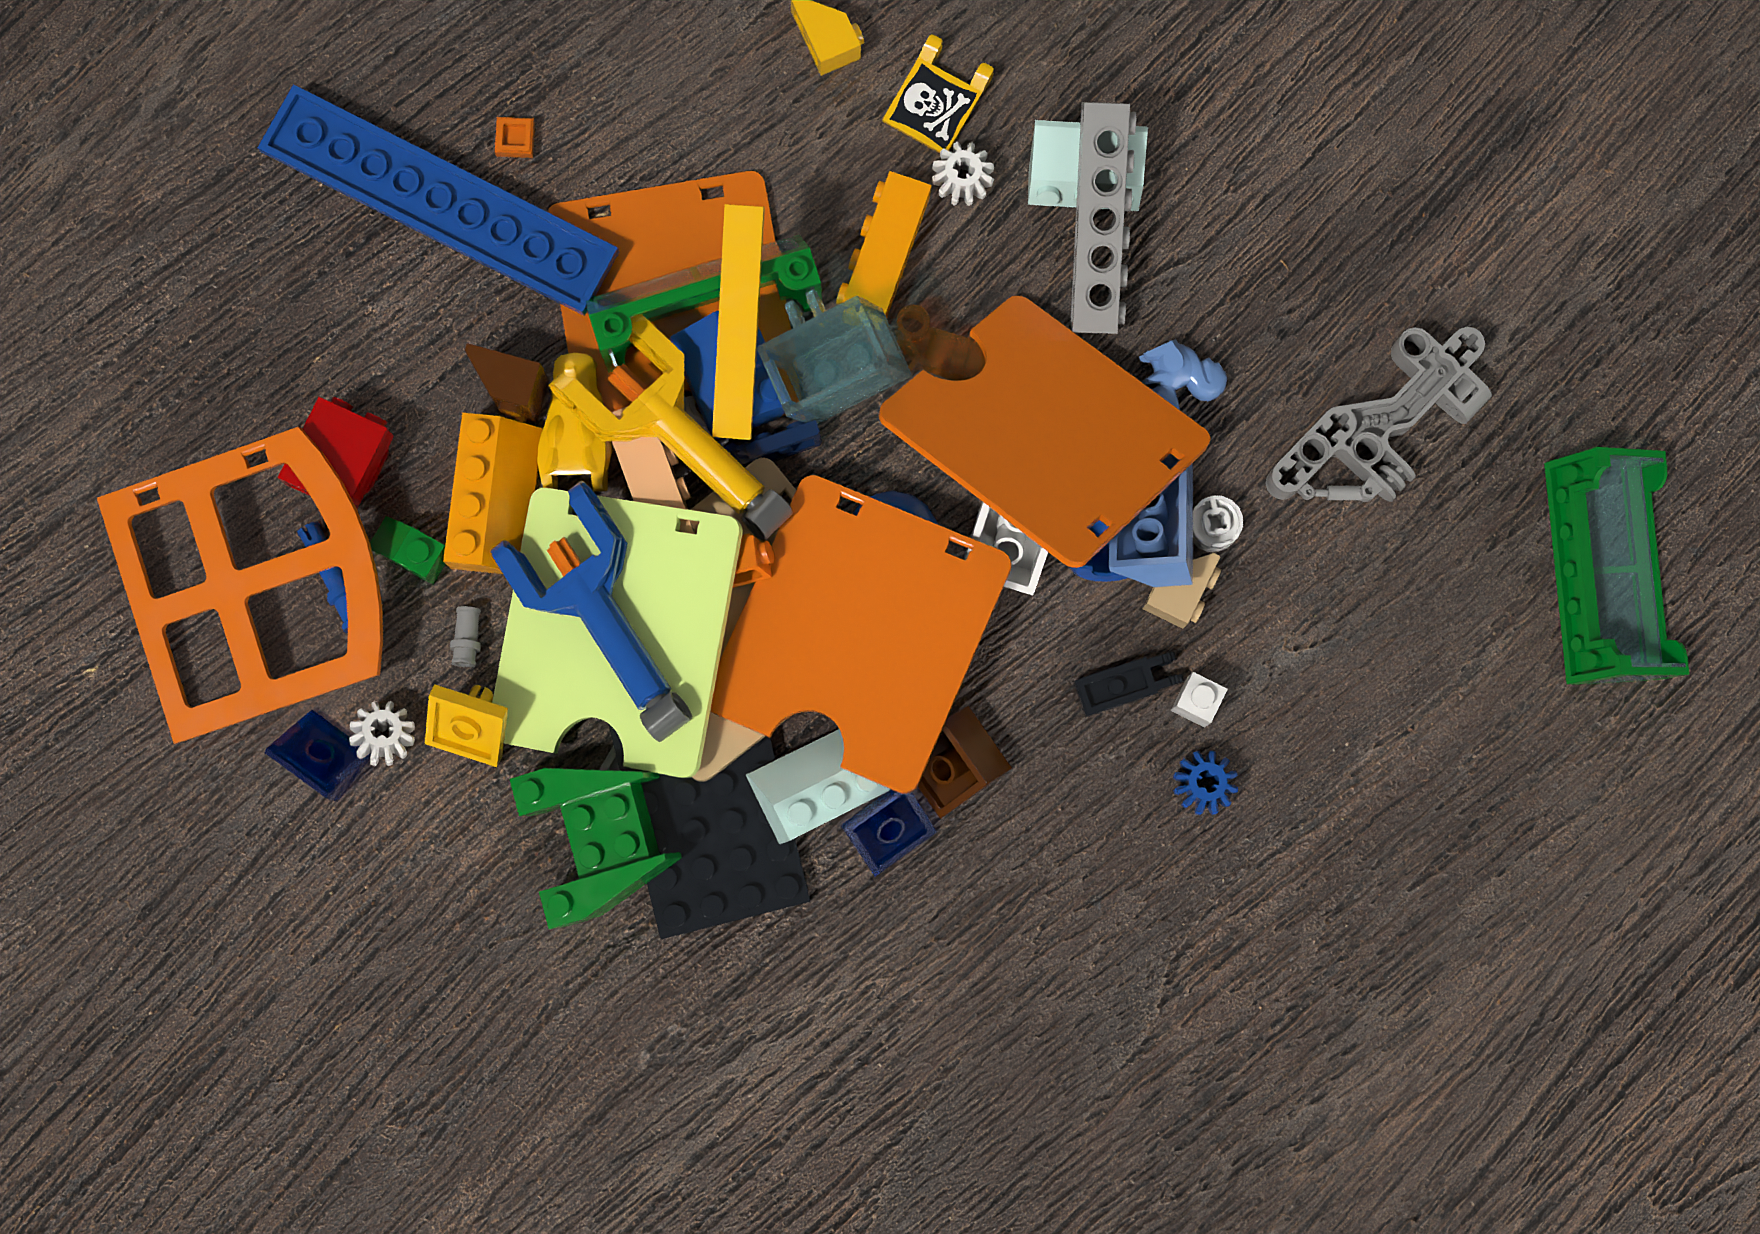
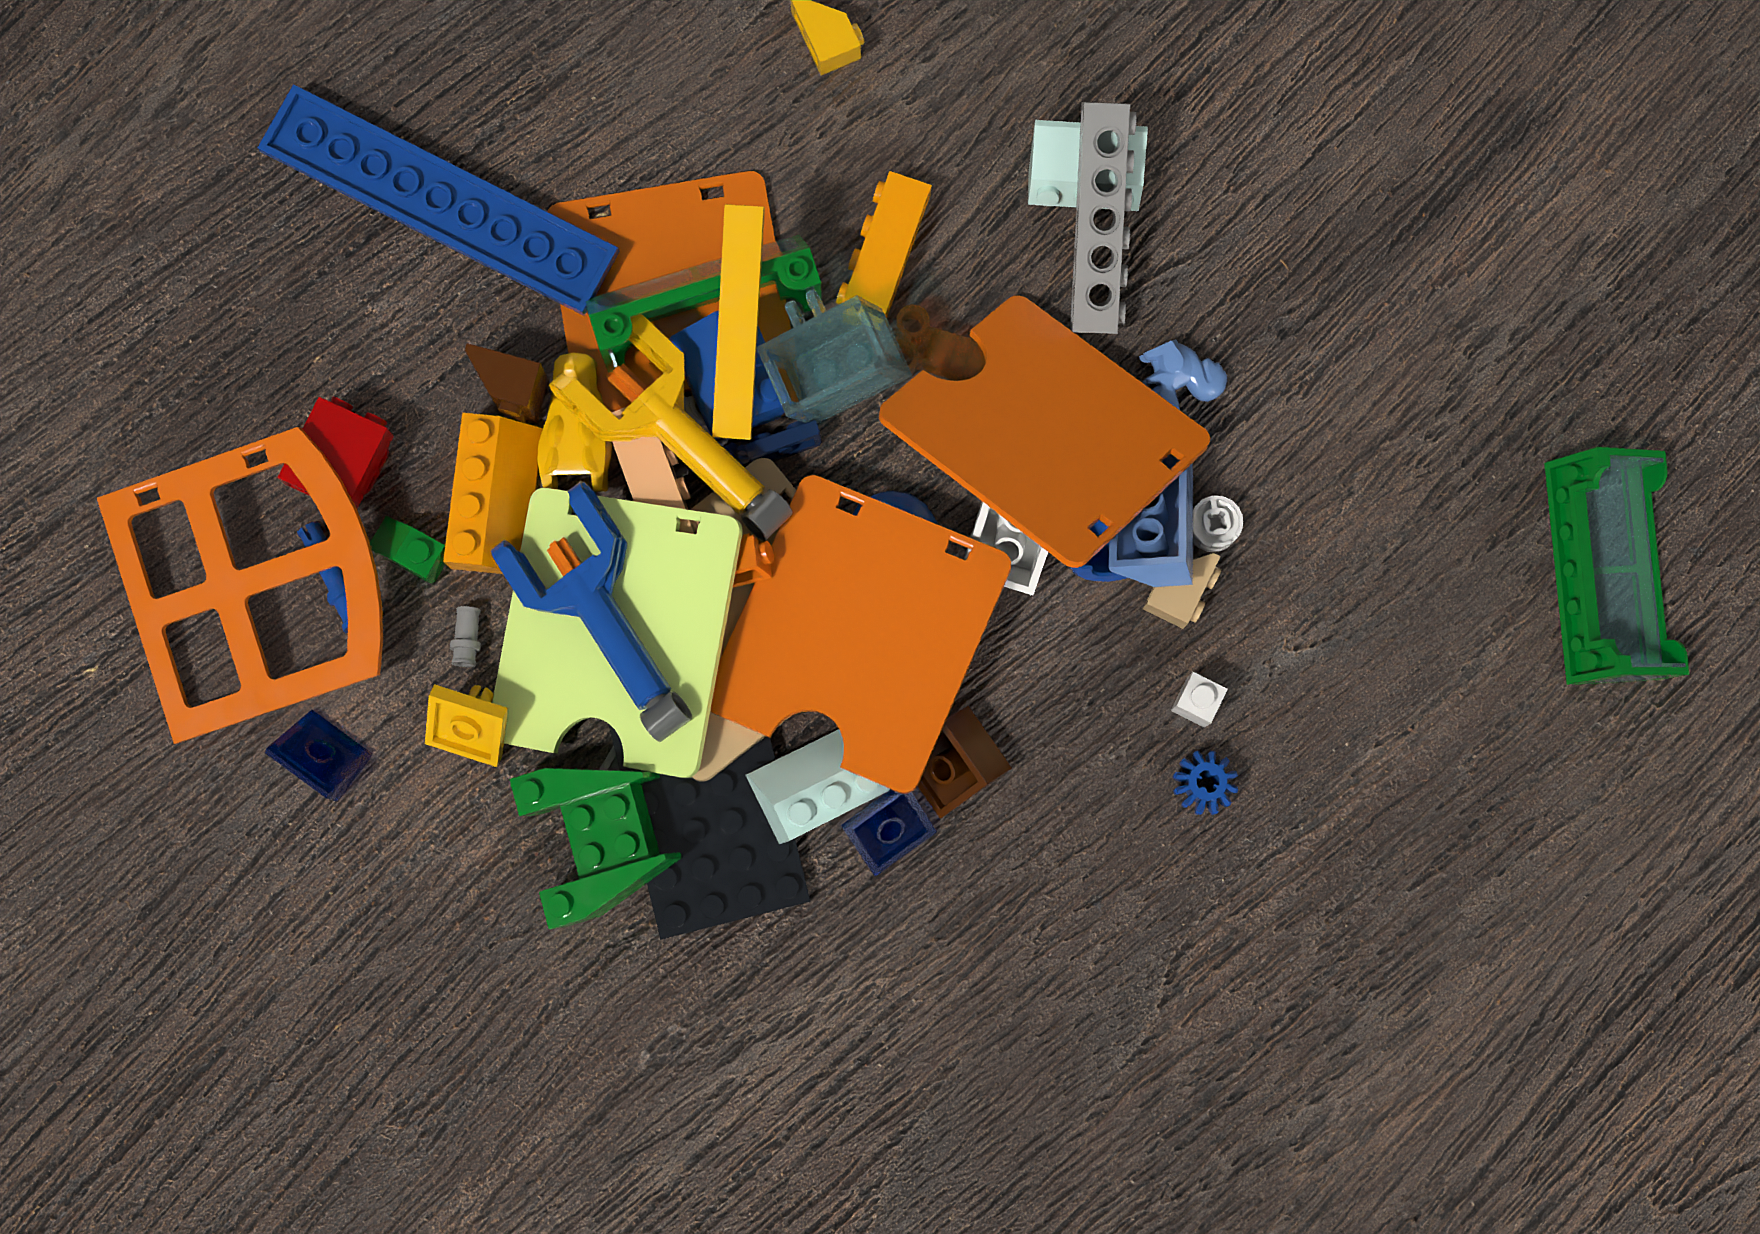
white gear [349,701,415,766] -> none
orange tile [495,117,535,158] -> none
flag [882,34,994,153] -> none
white gear [932,142,994,206] -> none
black hinge [1073,651,1185,718] -> none
light grey beam [1266,327,1492,502] -> none

